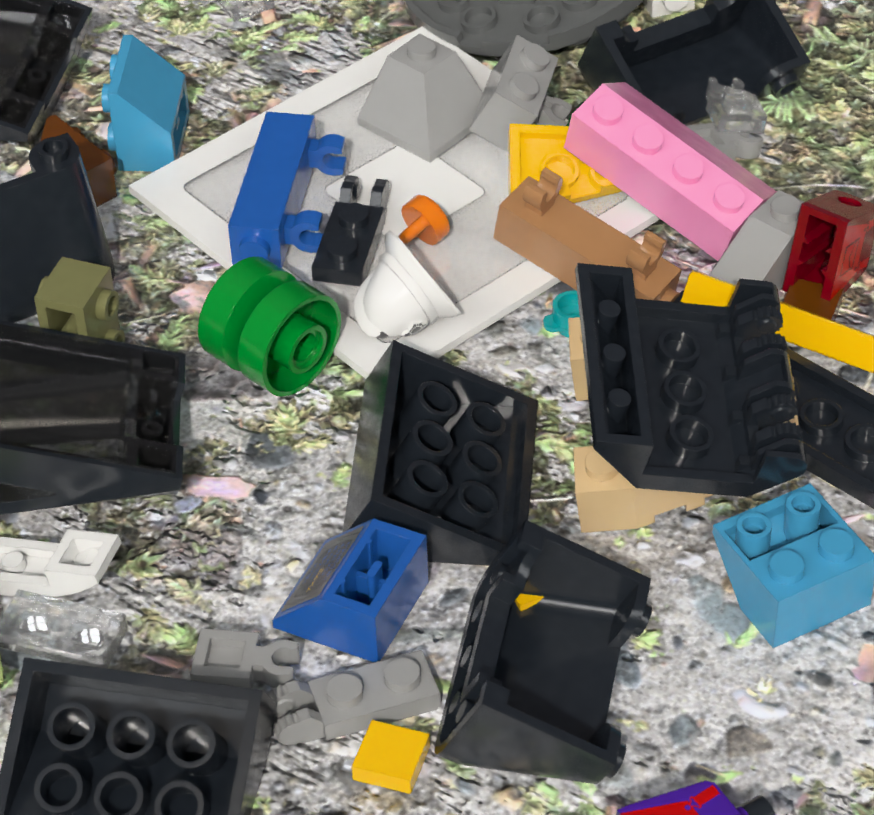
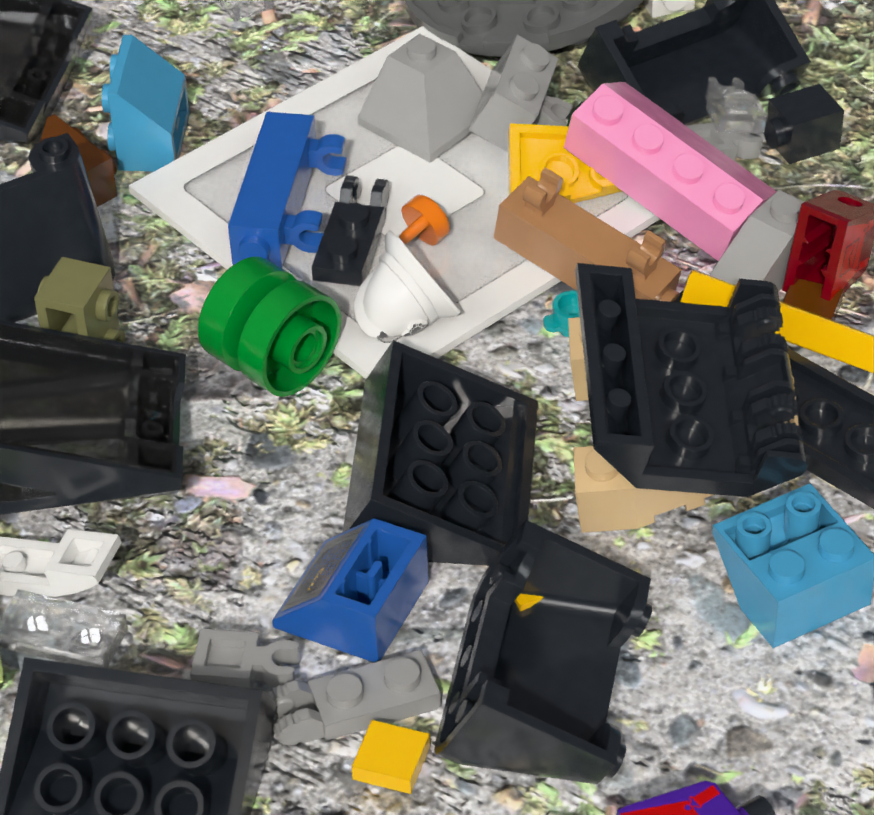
none -> black brick [763,83,844,164]

